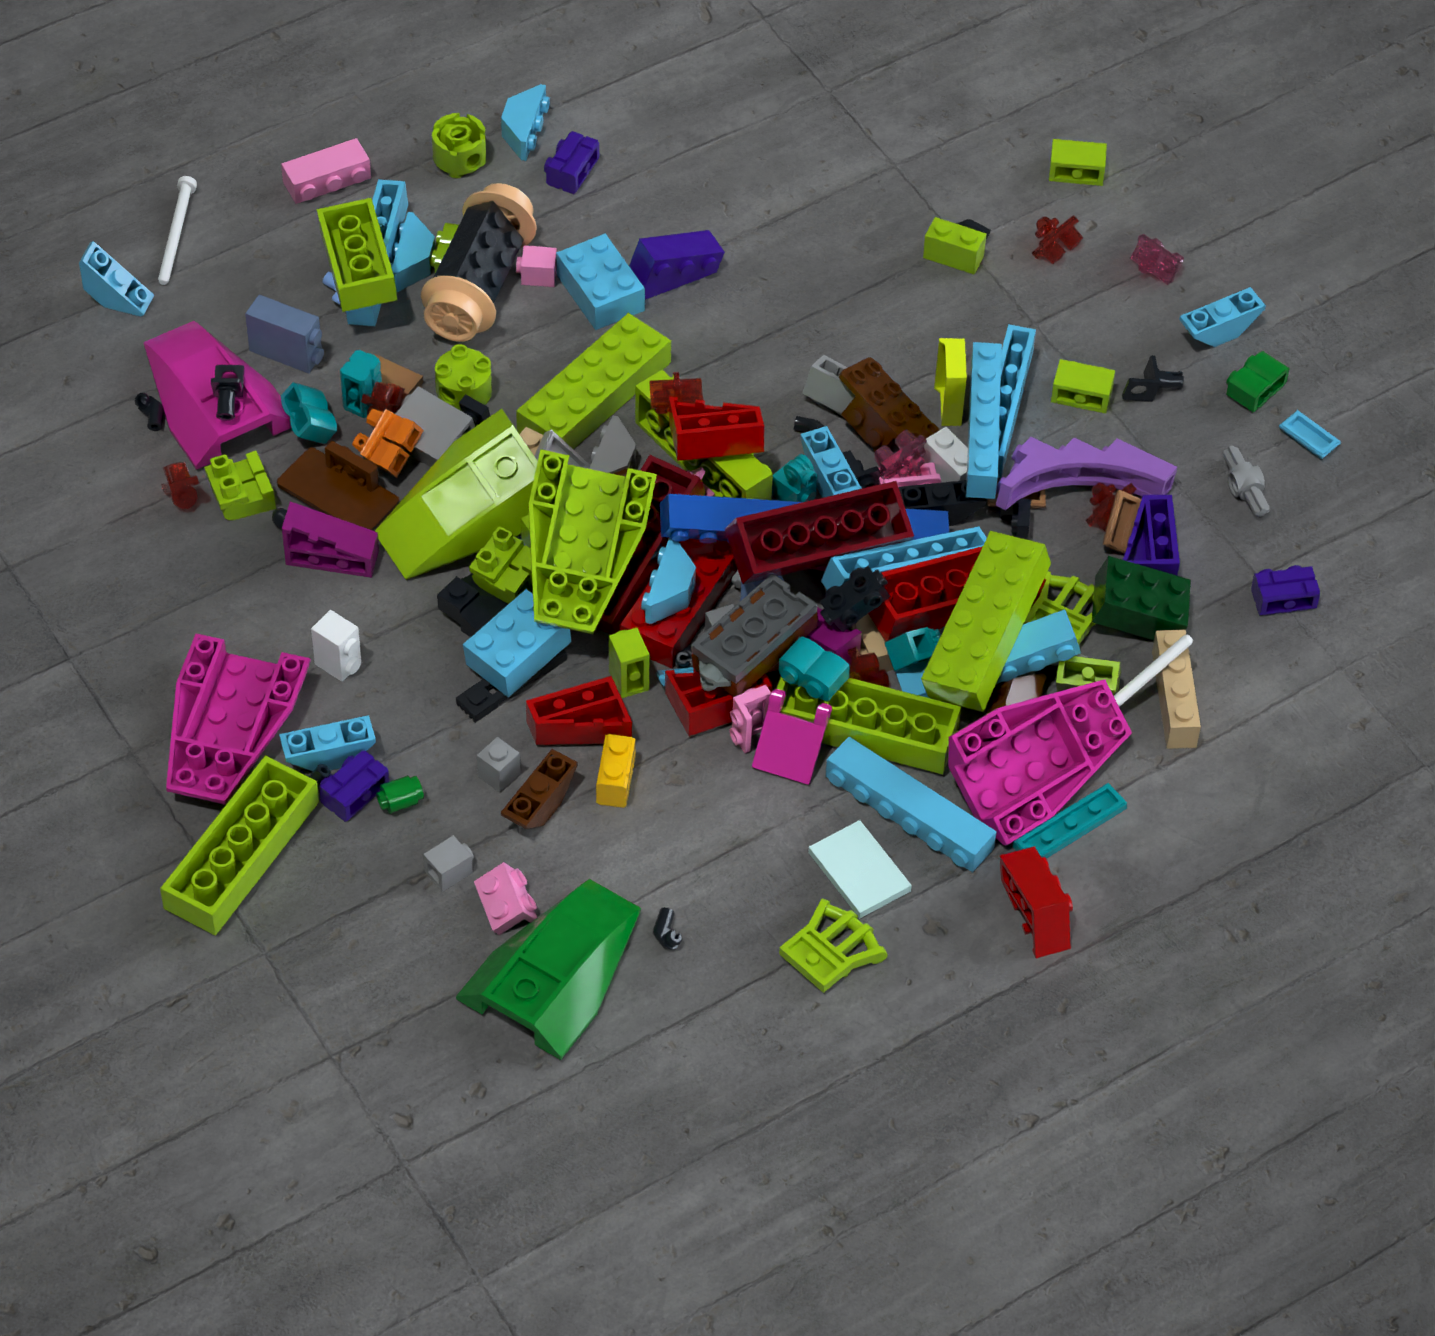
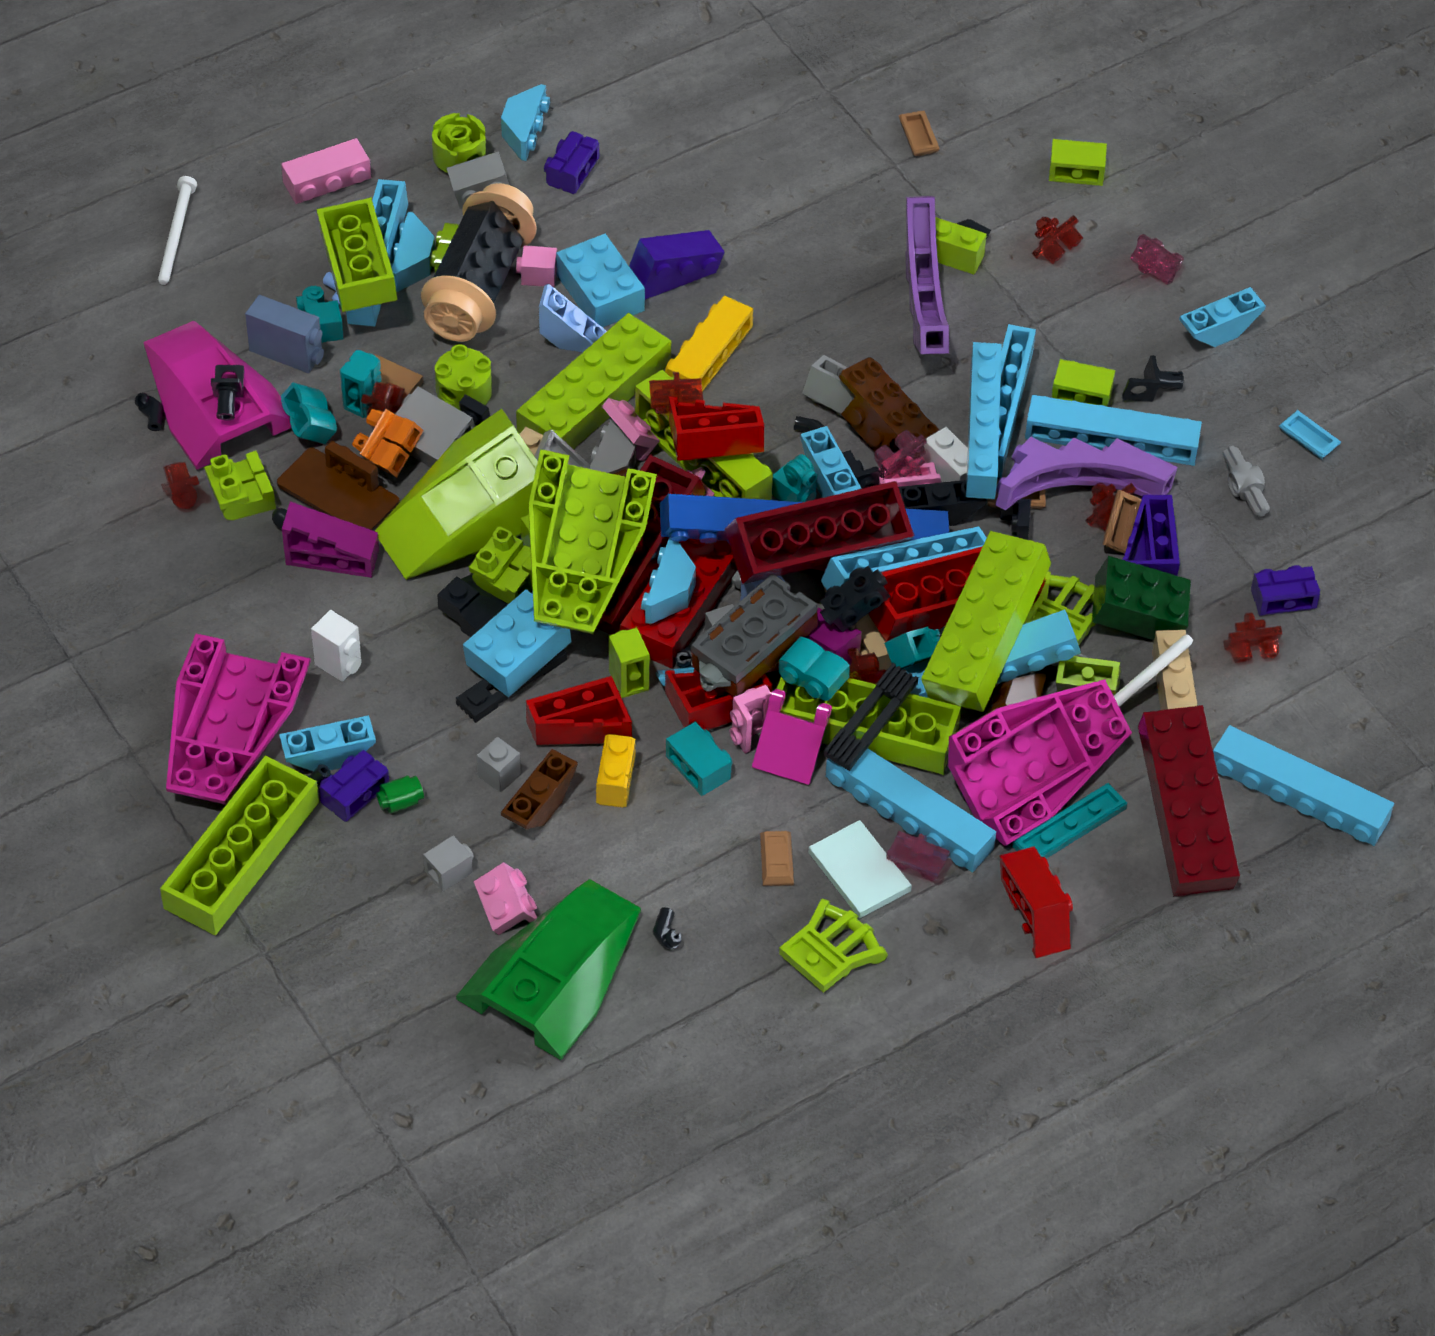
medium azure slope [79,241,154,317] -> none
neon yellow container [934,338,967,426] -> none
green brick [1226,351,1290,412] -> none
none -> teal brick [296,286,344,343]
none -> light grey brick [447,151,509,209]
none -> light blue slope [539,284,607,352]
none -> bright pink bracket [602,398,660,461]
none -> yellow brick [665,295,753,399]
none -> teal brick [666,721,733,796]
none -> medium nougat tile [760,831,794,886]
none -> black container [824,663,918,771]
none -> clear pink hips [886,831,950,881]
none -> medium nougat tile [899,111,940,156]
none -> medium lavender arch [905,196,949,354]
none -> medium azure brick [1025,395,1202,466]
none -> dark red brick [1138,705,1240,897]
none -> medium azure brick [1213,725,1394,846]
none -> clear red hips [1223,612,1283,663]

